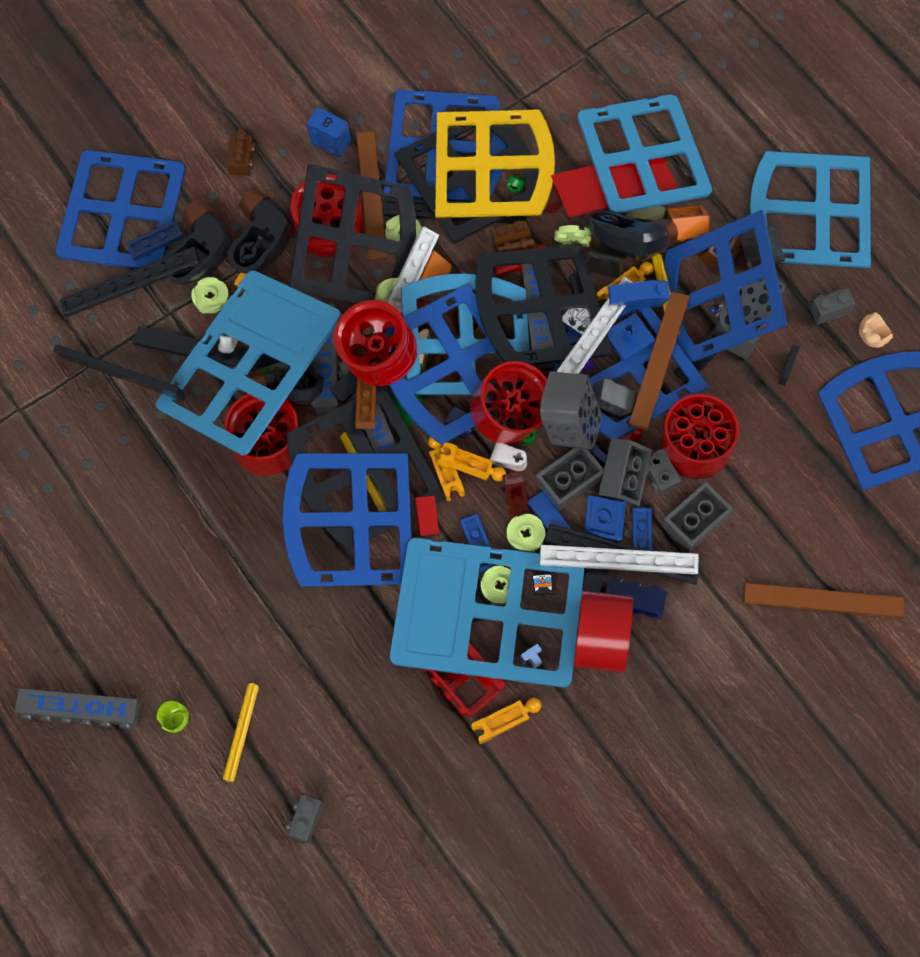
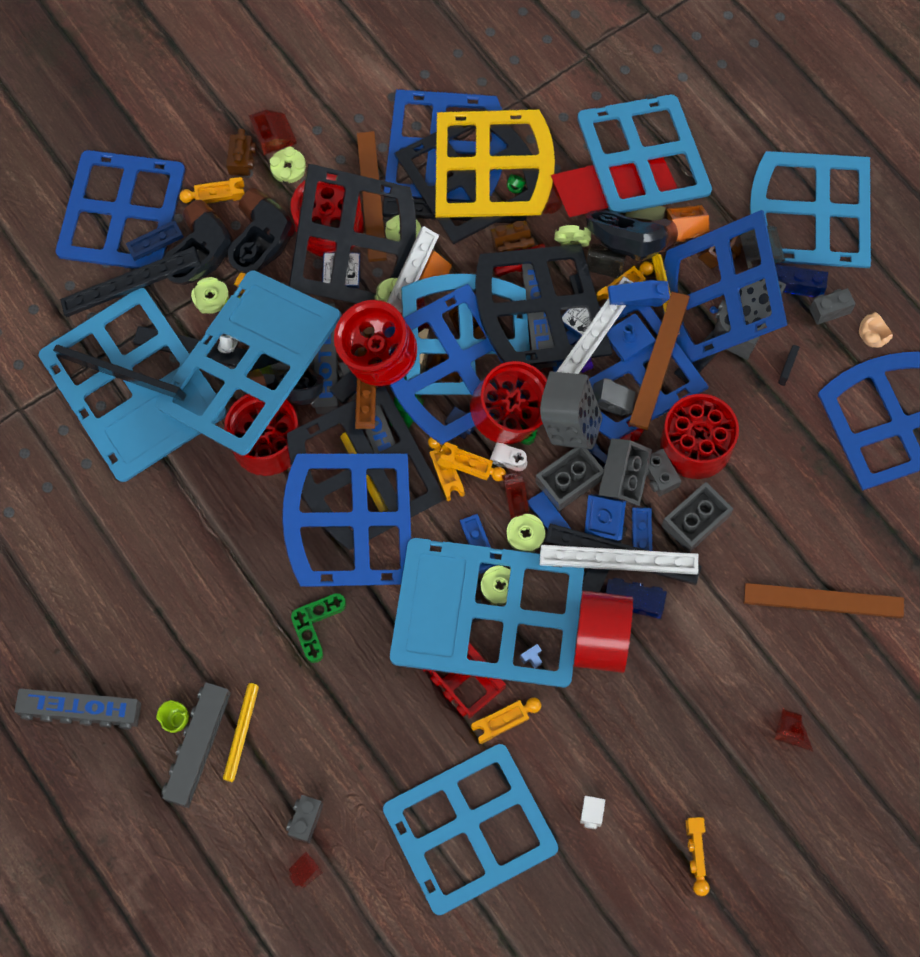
blue brick [306,107,351,157] -> none
red tile [414,496,439,537] -> none
tile [532,574,554,596] -> none
none -> dark azure door [39,288,227,482]
none -> dark grey brick [162,682,231,808]
none -> light orange plate [179,177,245,203]
none -> clear red slope [249,110,297,155]
none -> yellowish green plate [270,147,306,183]
none -> clear red slope [289,852,323,888]
none -> green beam [291,593,346,663]
none -> white tile [322,253,361,288]
none -> dark azure window [383,744,558,915]
none -> white brick [580,796,605,829]
none -> light orange plate [686,817,710,896]
none -> clear red slope [774,709,814,752]
none -> clear blue brick [775,264,828,297]

